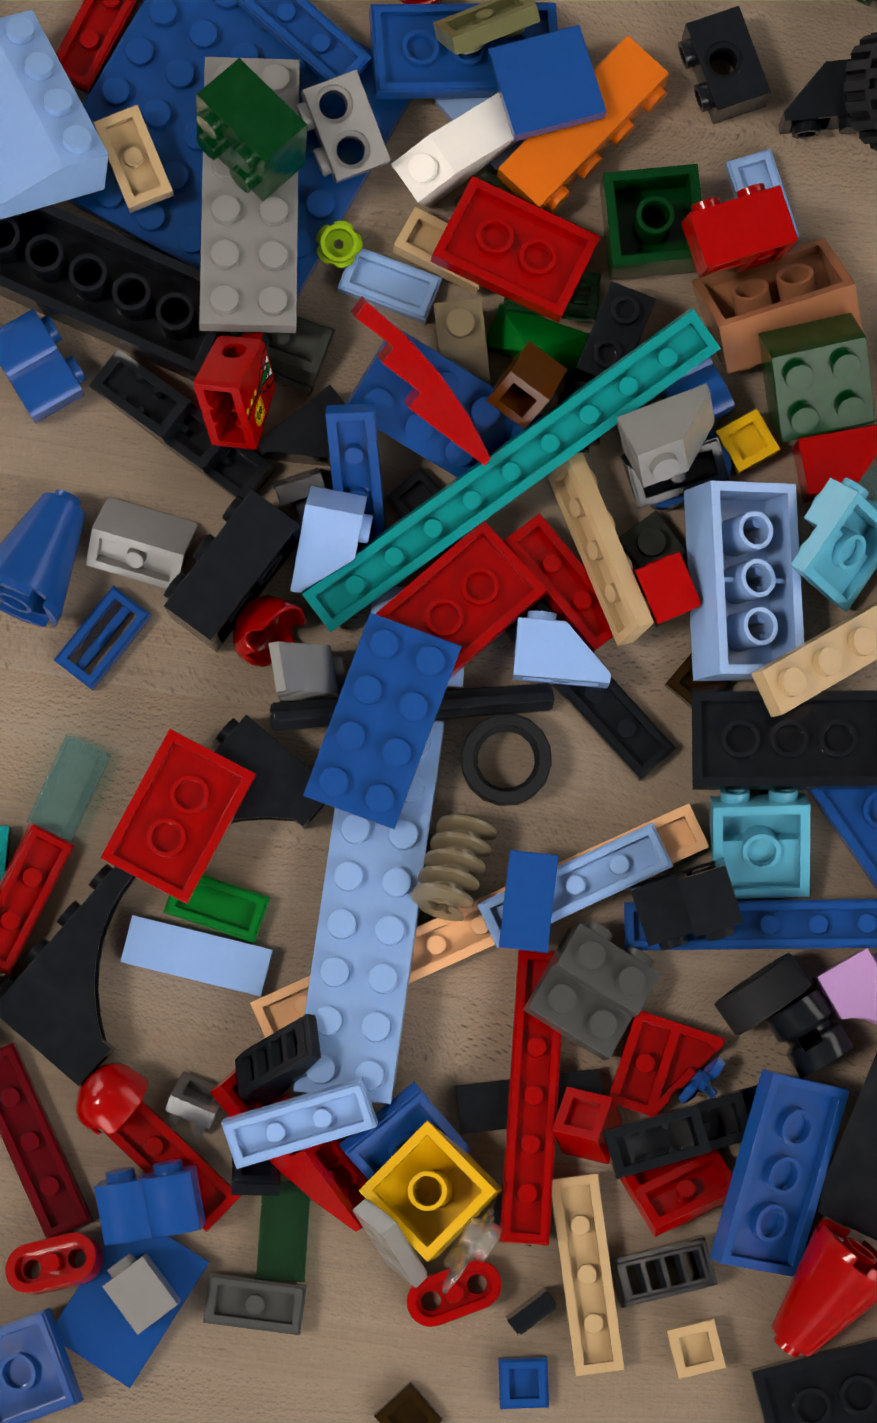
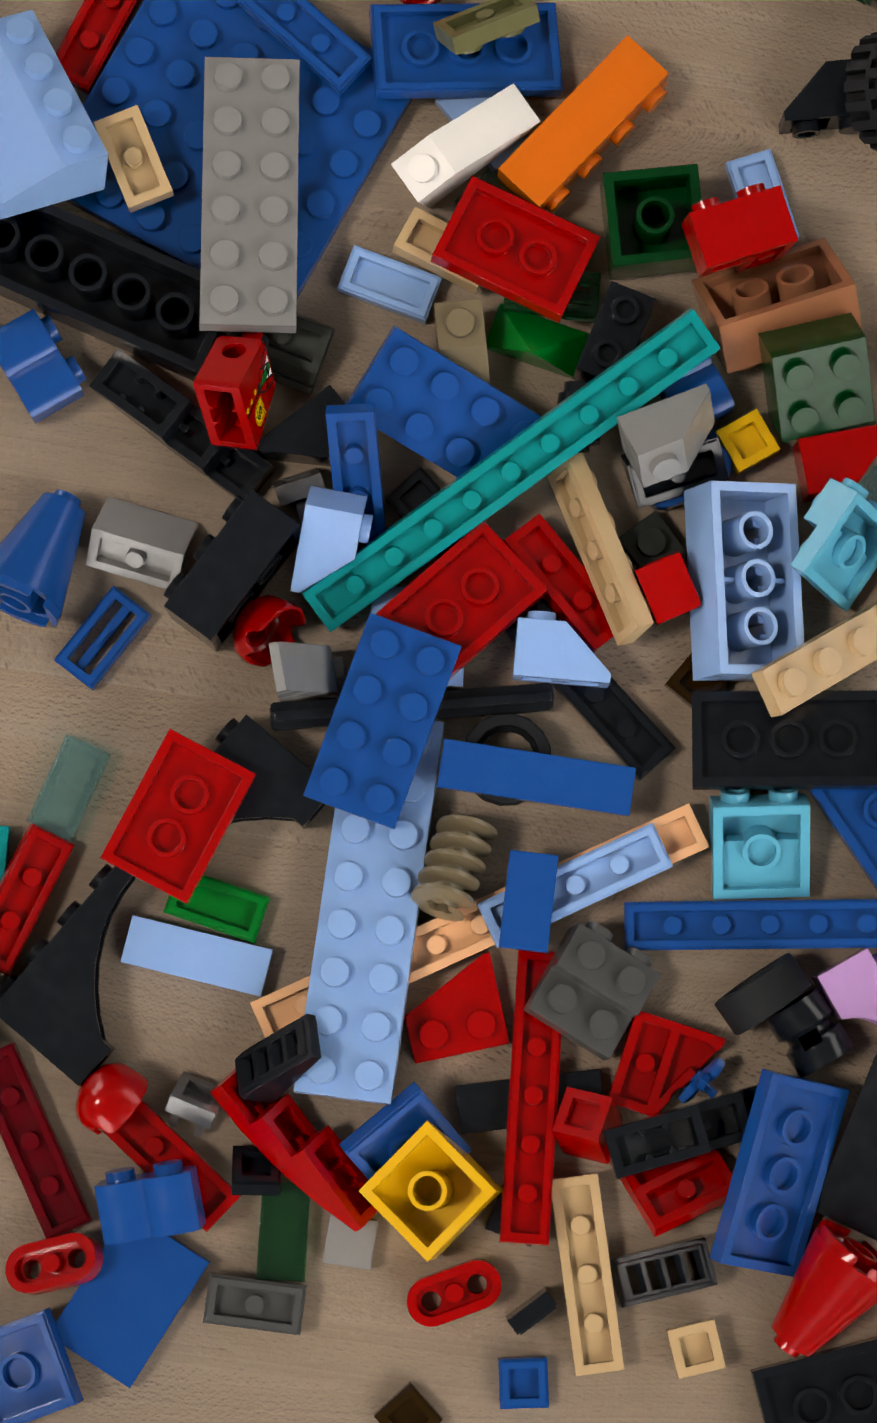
light grey brick [102,1253,181,1335] -> none
dark green brick [196,58,307,201] -> none
light blue tile [221,1077,378,1169] -> none
light grey brick [296,69,391,184] -> none
lime plate [316,221,363,268] -> none
red slope [351,296,491,466] -> none
light grey tile [352,1199,428,1288] -> none
clear plate [442,1208,502,1294] -> none
reddish brown brick [486,341,567,429] -> none
blue tile [488,25,606,142] -> none
black brick [631,857,744,951] -> none
black brick [678,6,771,124] -> none
none -> light grey tile [322,1213,378,1270]
none -> red wing [405,952,509,1064]
none -> blue tile [437,739,636,817]

